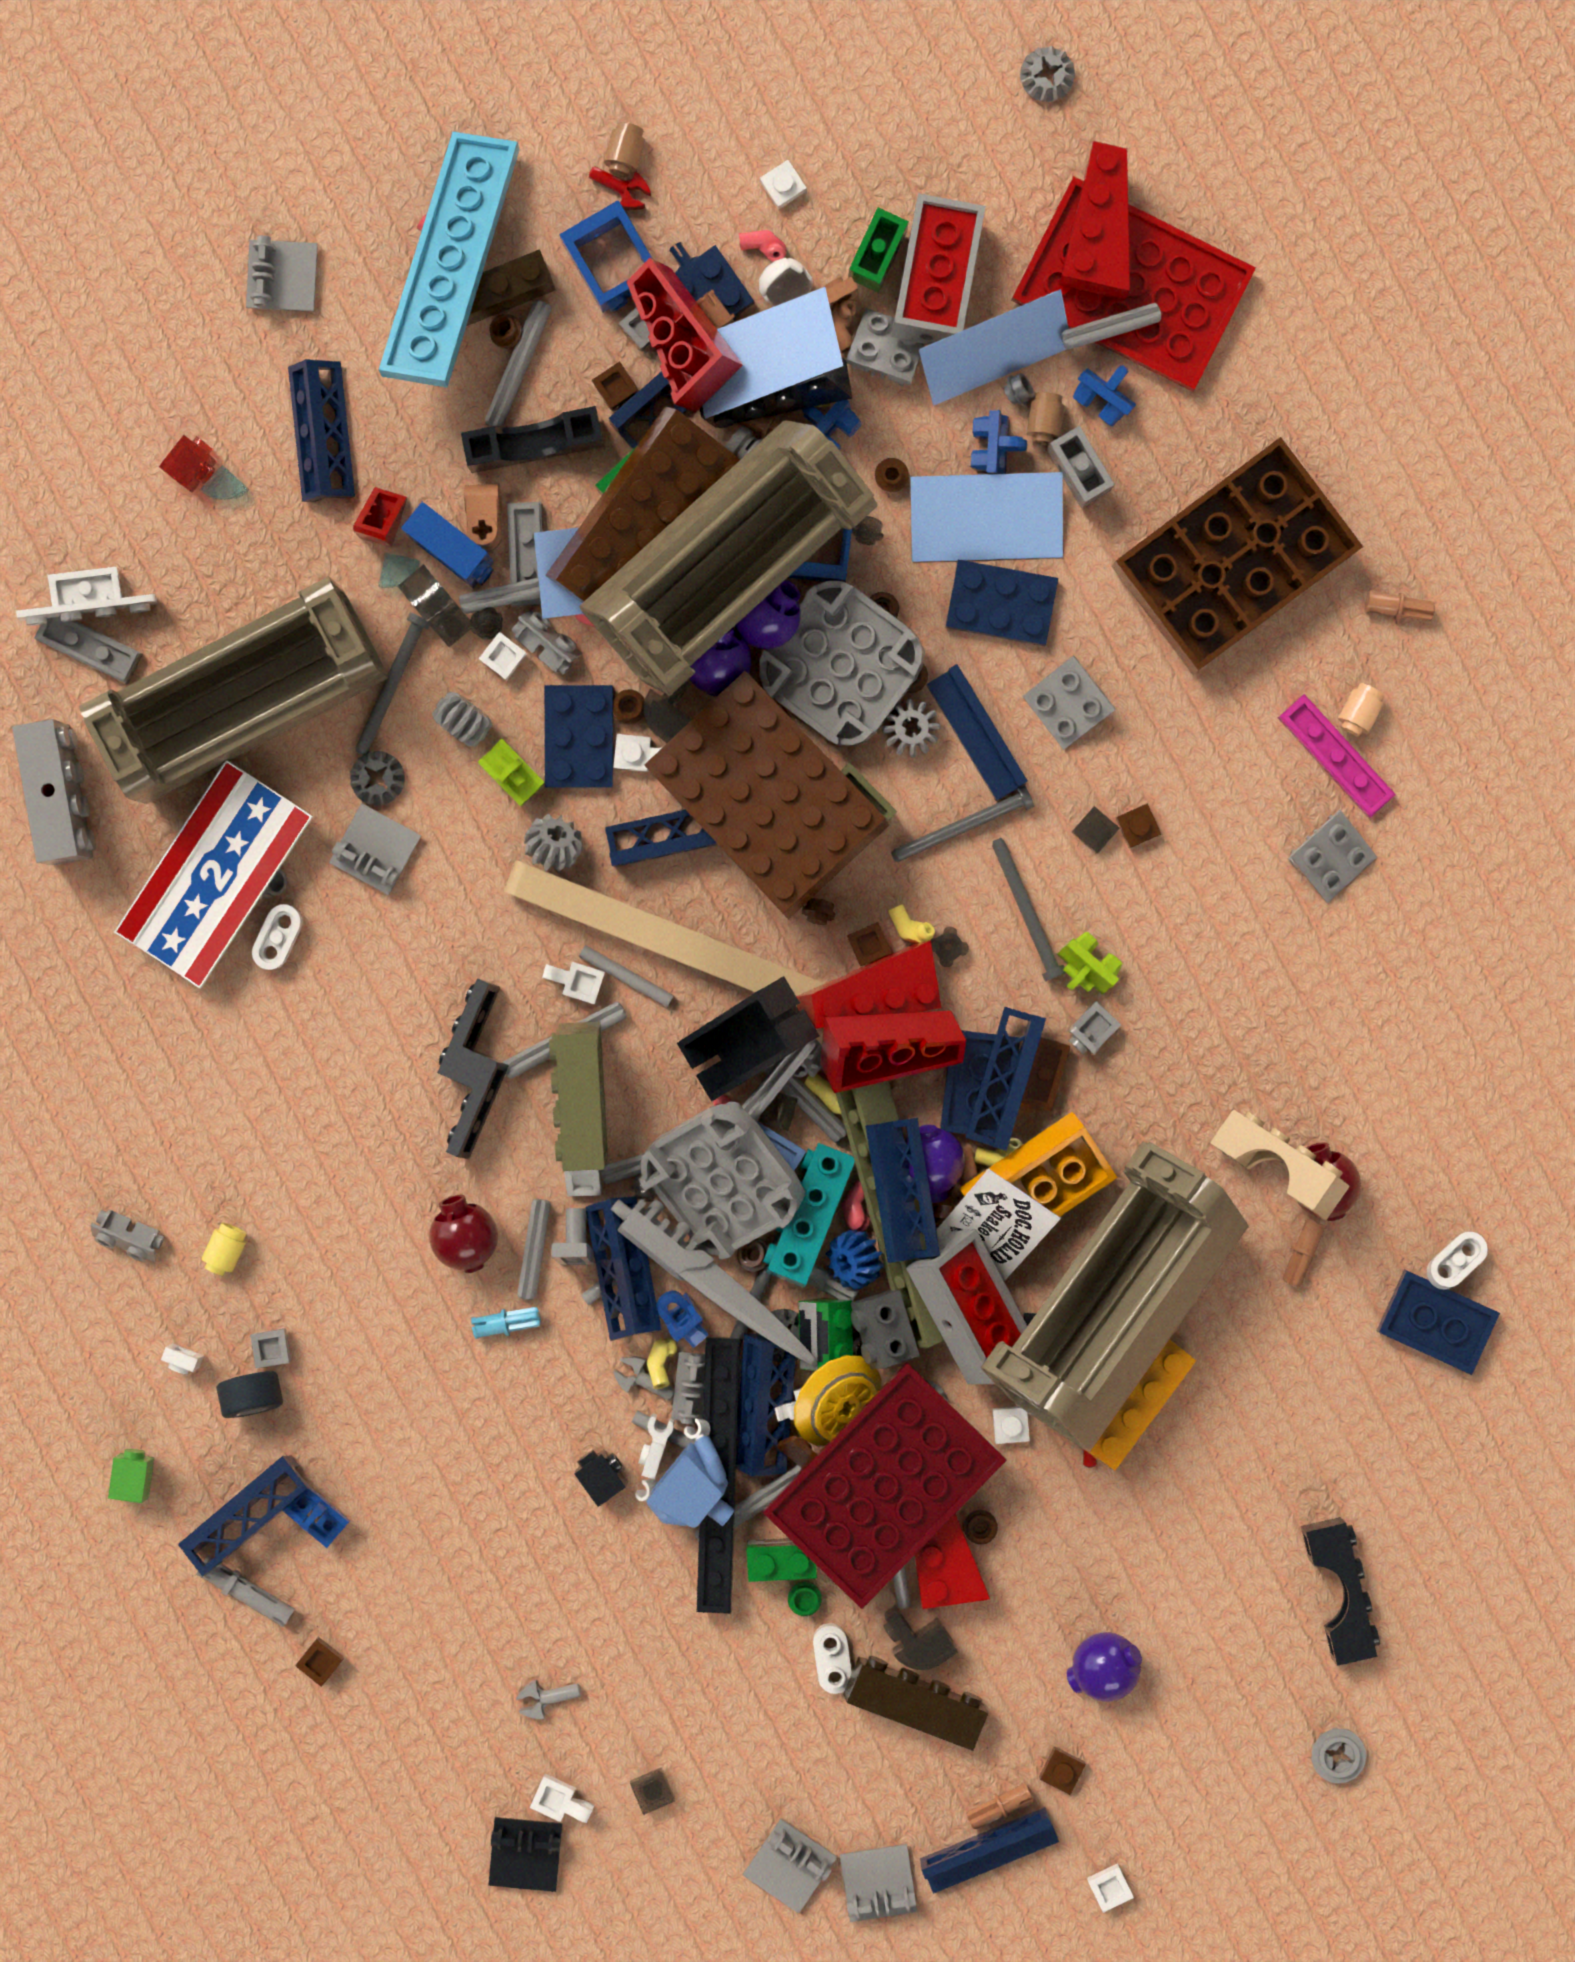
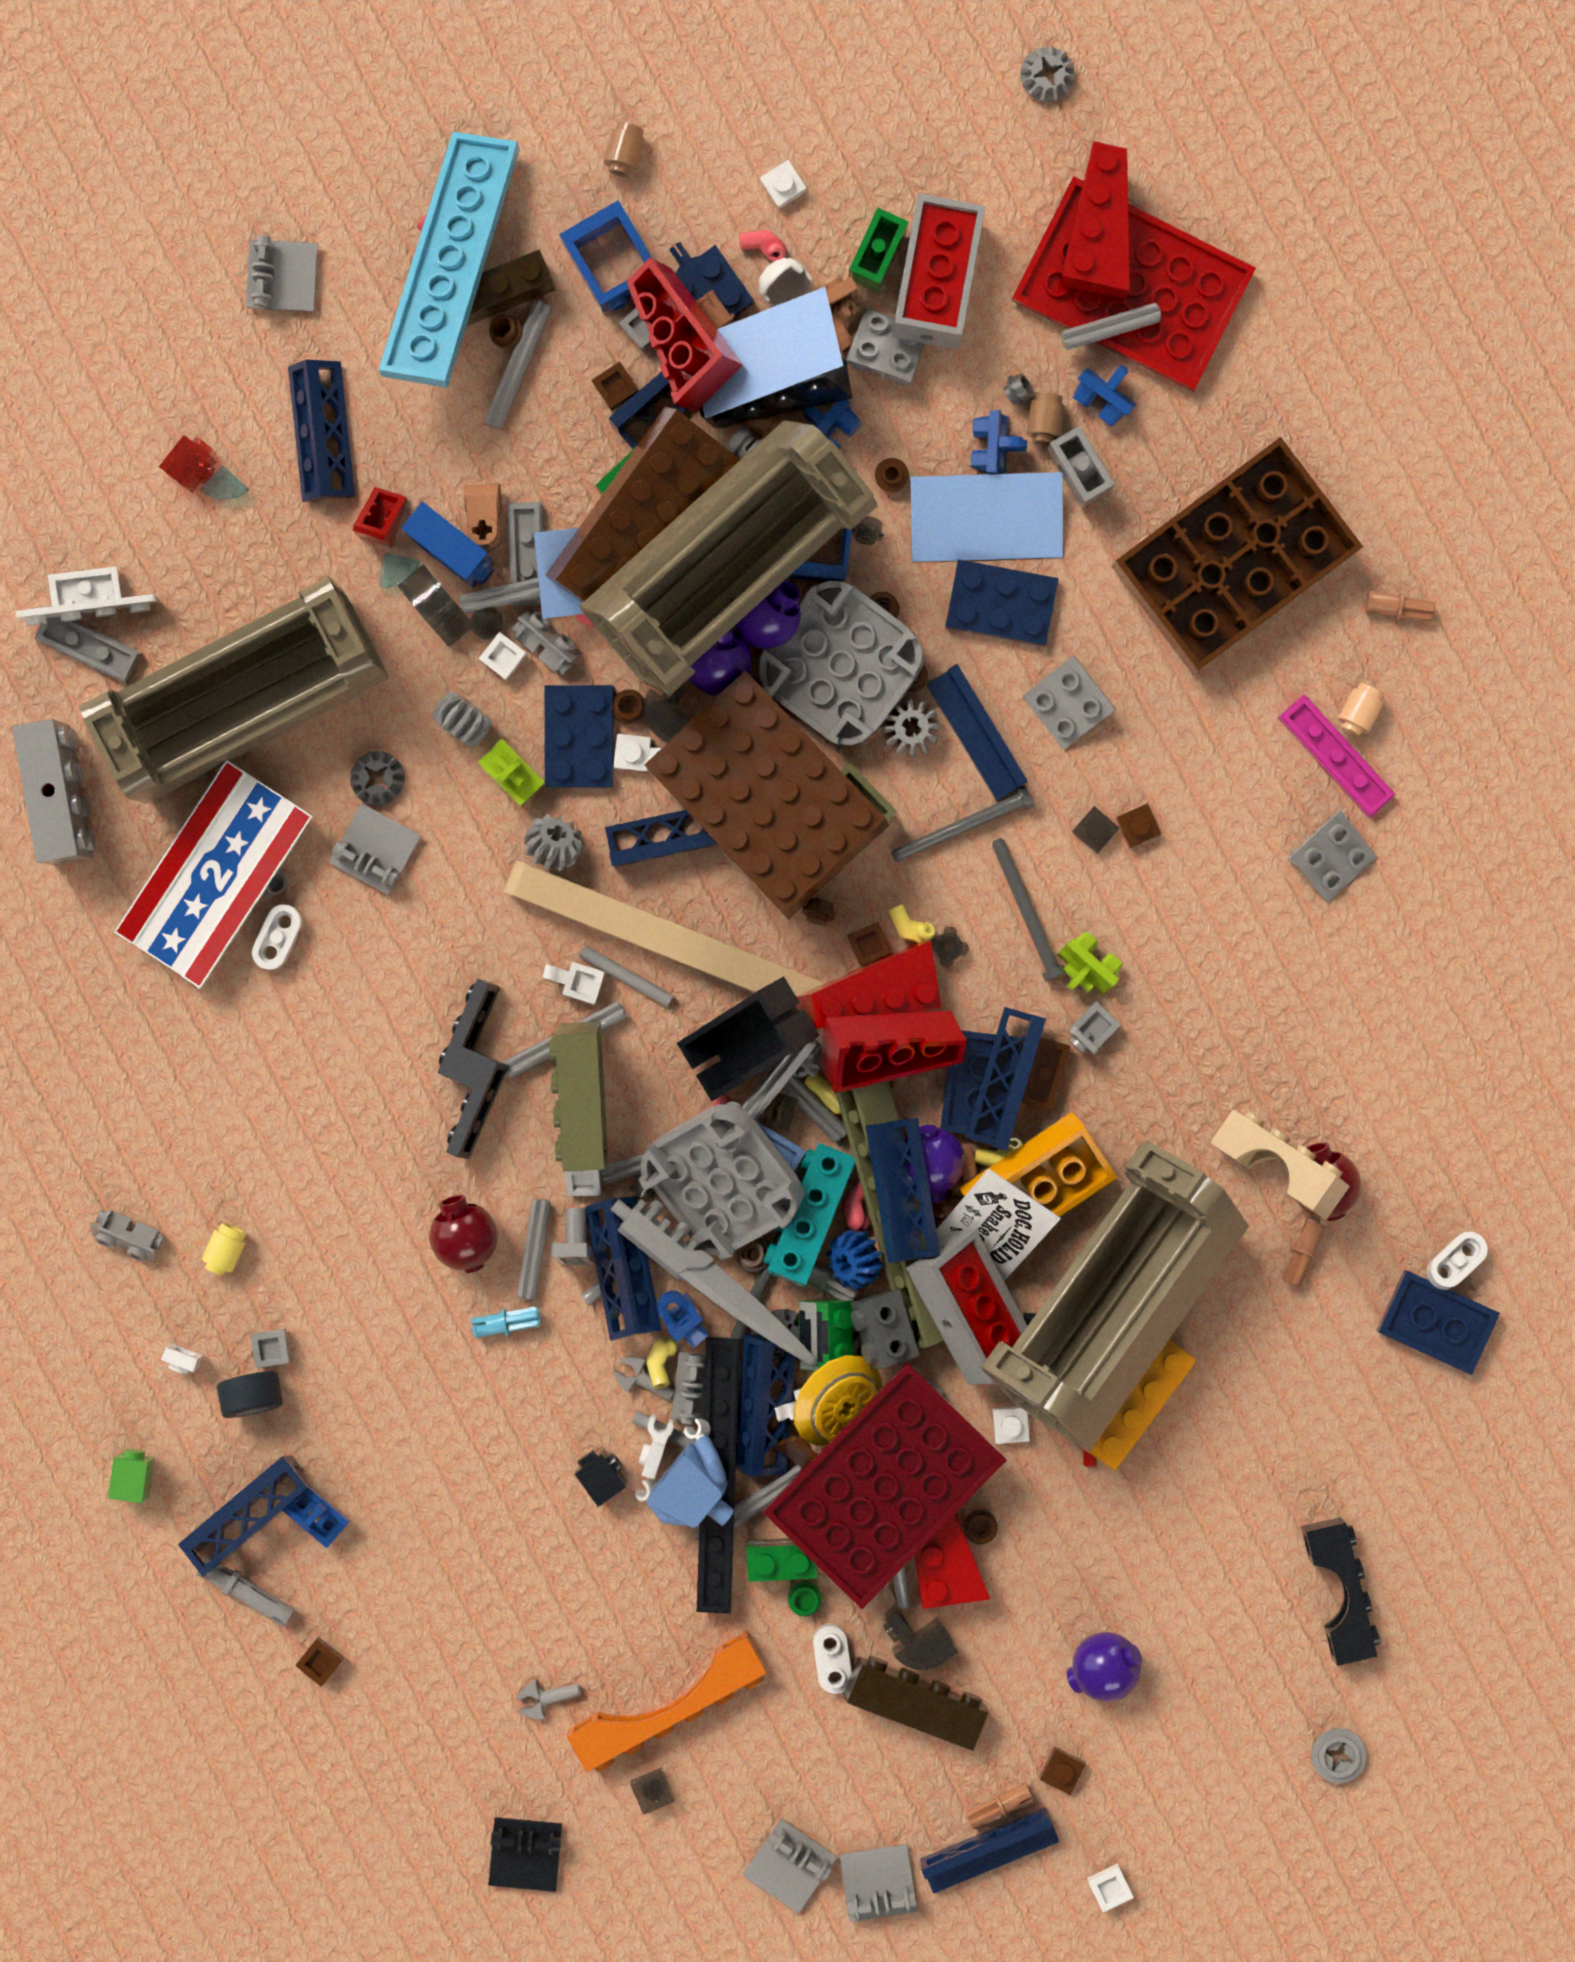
dark grey bar [356,612,432,756] -> none
black arch [461,406,605,473] -> none
white plate [530,1774,594,1823] -> none
red bar [589,166,651,210] -> none
light blue sticker [919,289,1069,406] -> none
none -> orange arch [567,1631,767,1773]

